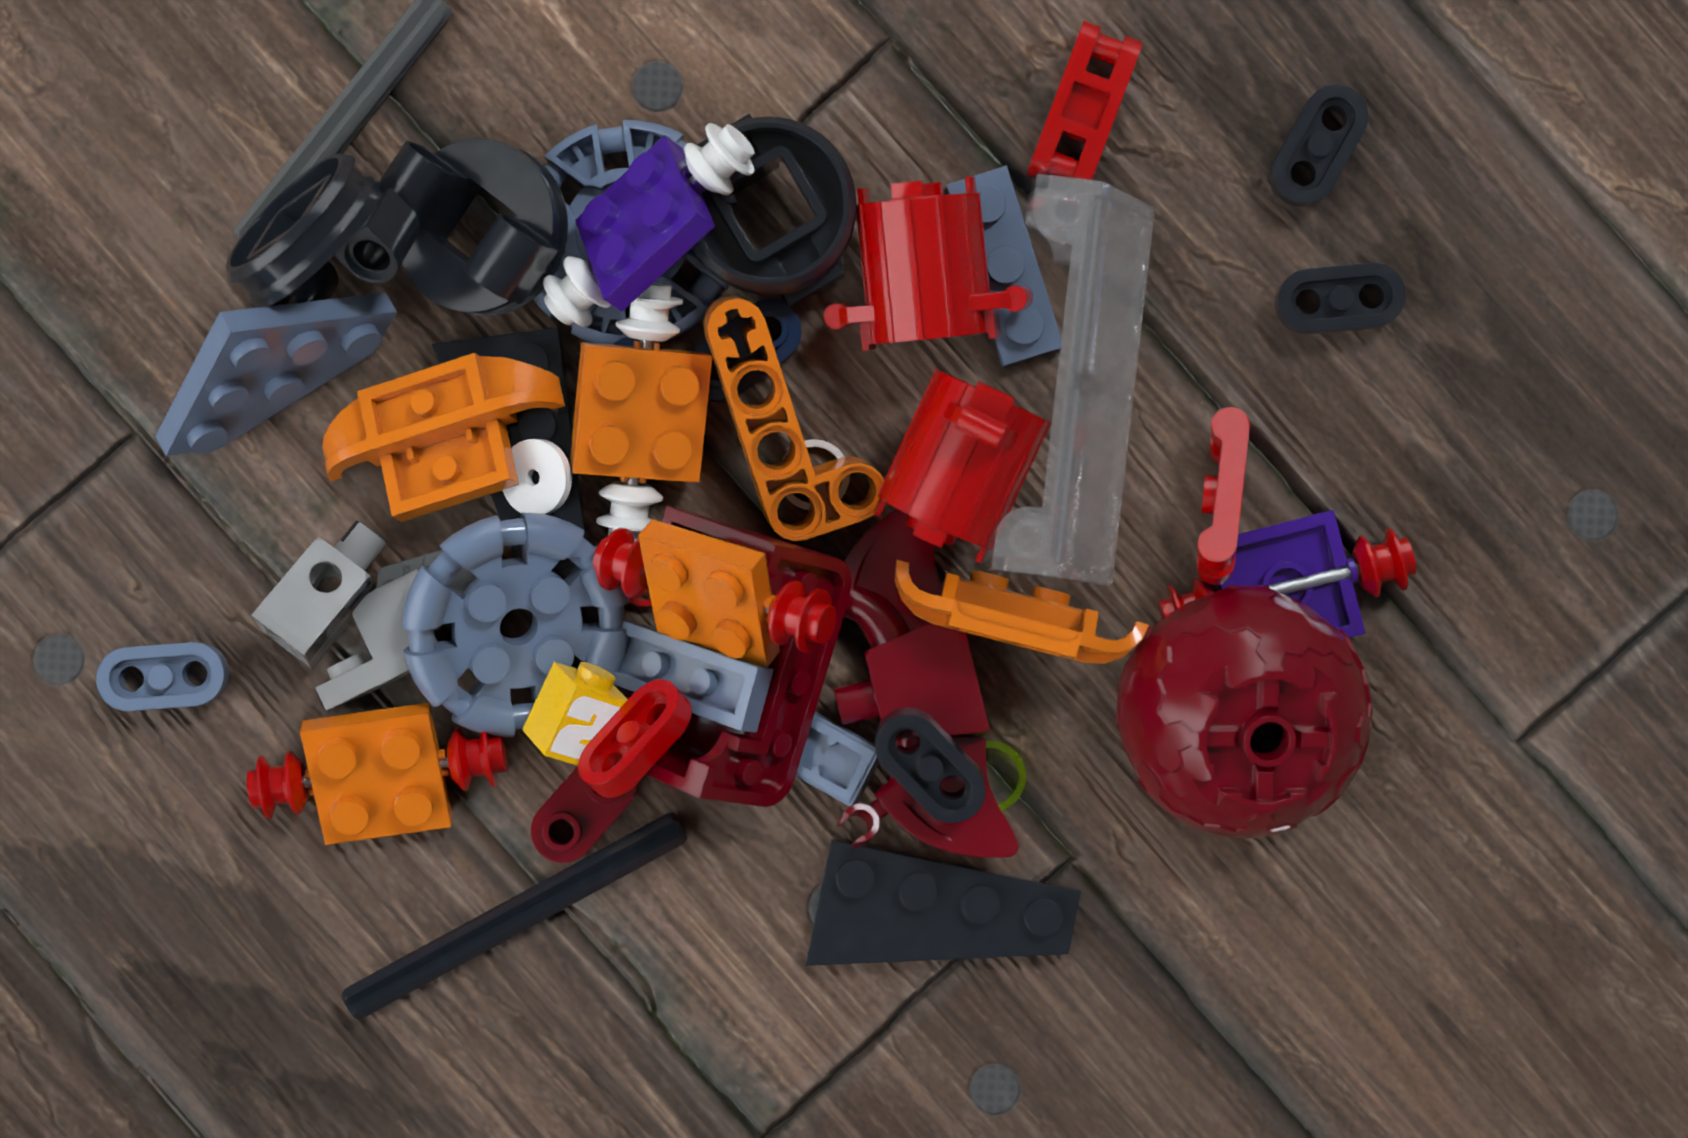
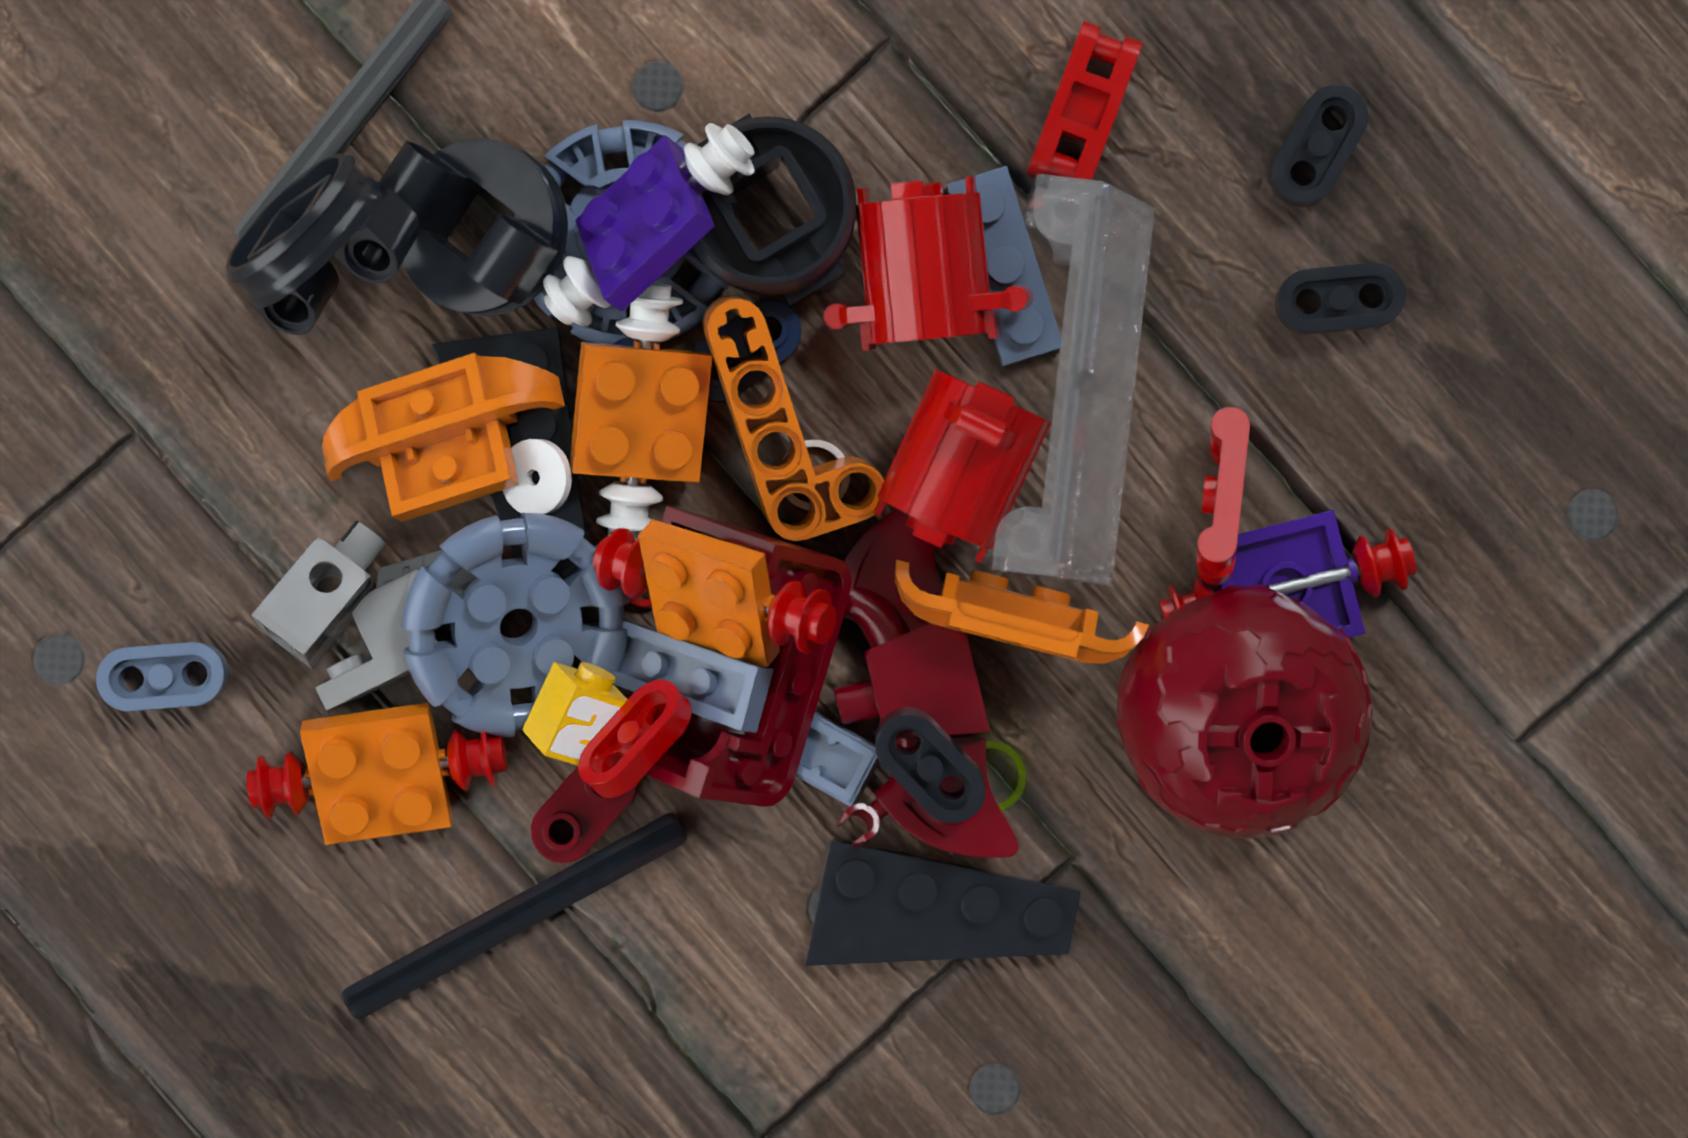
sand blue plate [155,292,397,456] -> none

